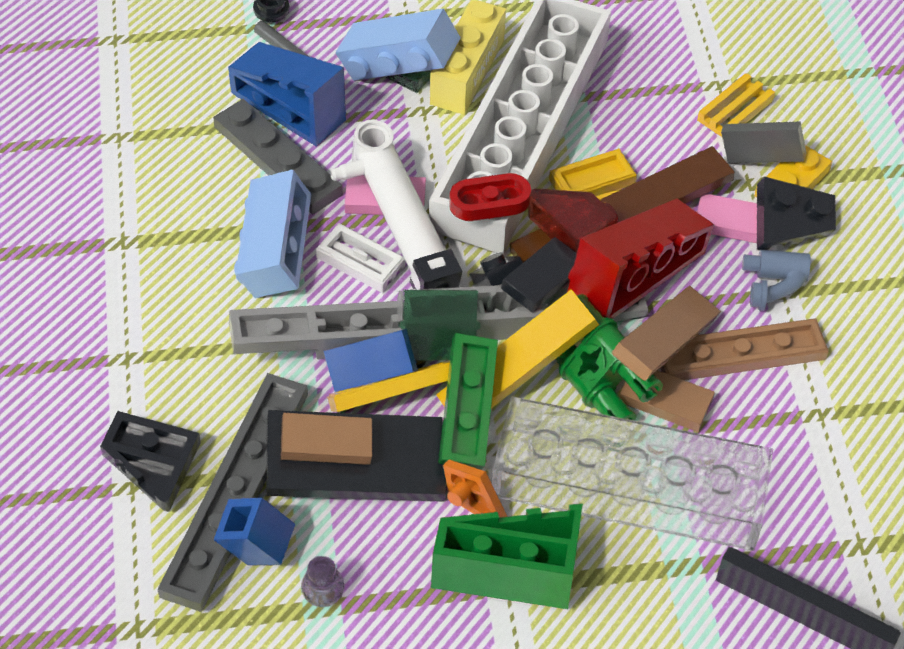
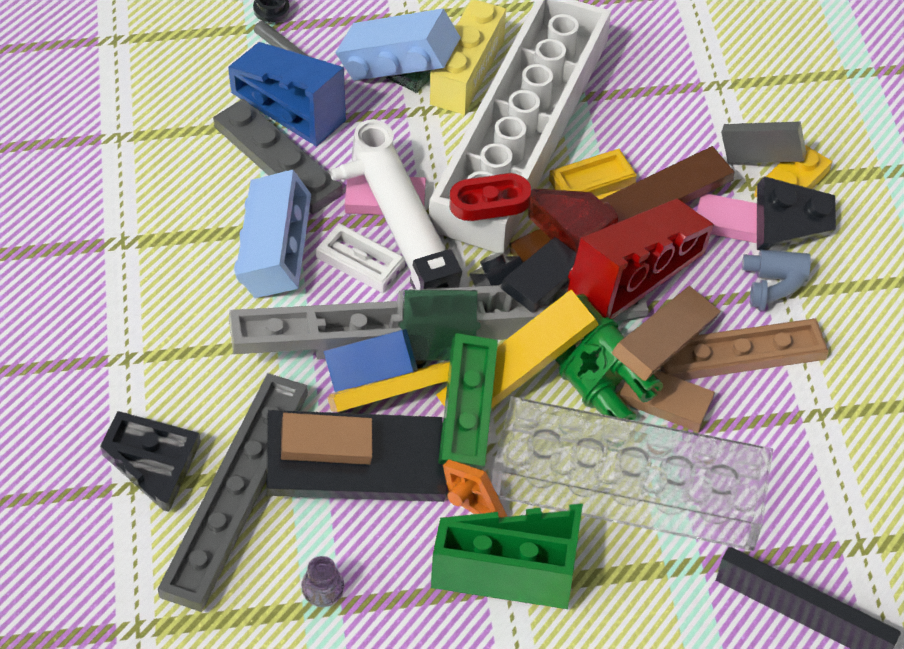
blue brick [214,498,295,565] -> none
yellow tile [697,73,775,137] -> none

